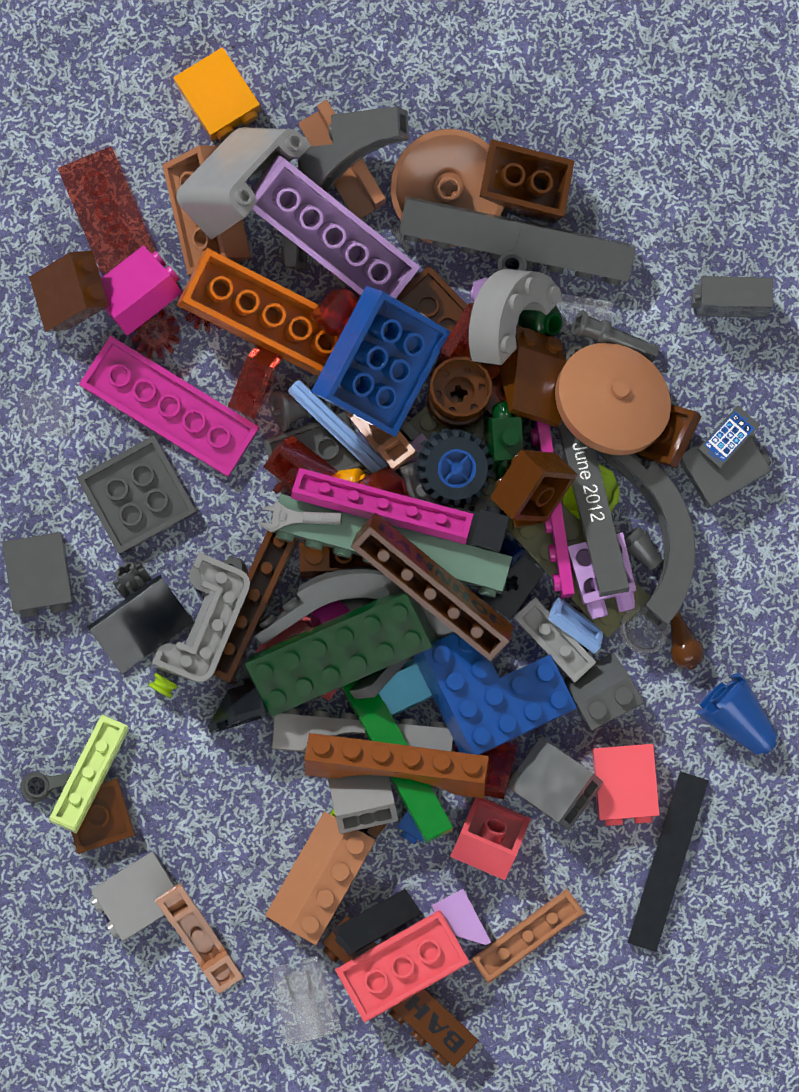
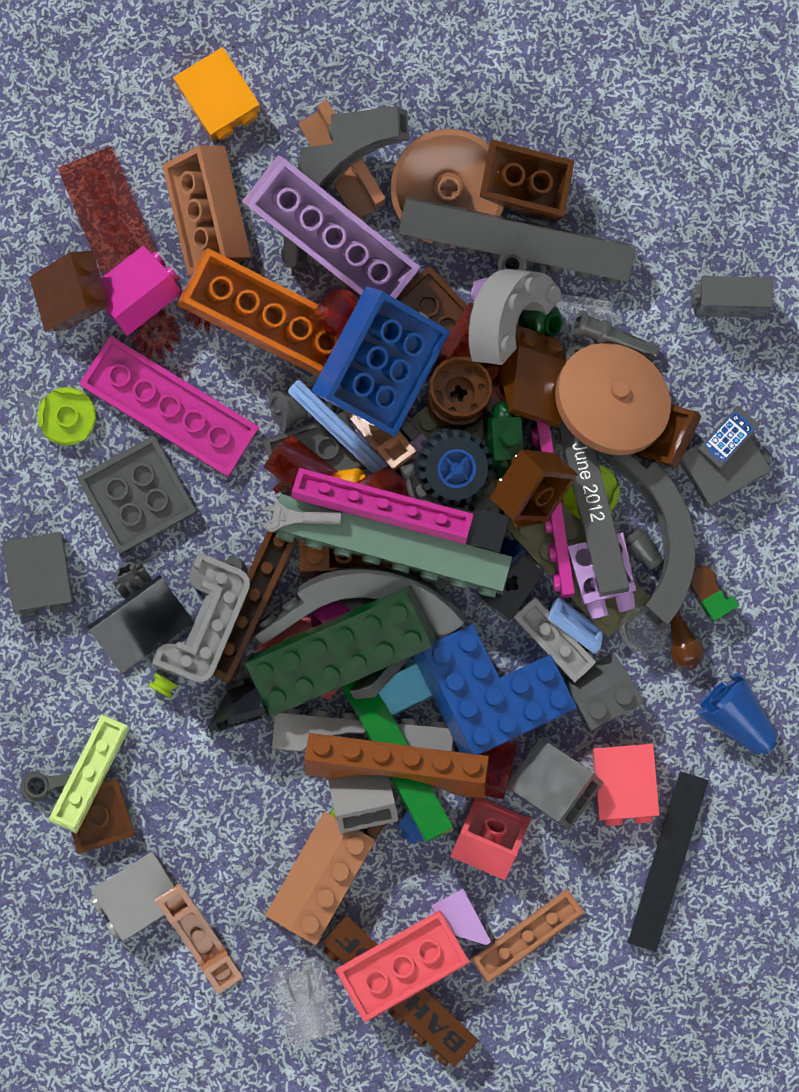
light grey windscreen [176,127,311,240] -> none
clear red brick [228,345,283,419] -> none
black tile [333,889,422,956] -> none
reddish brown brick [351,513,514,661] -> none
none -> lime tile [37,387,96,446]
none -> leg [690,566,739,623]

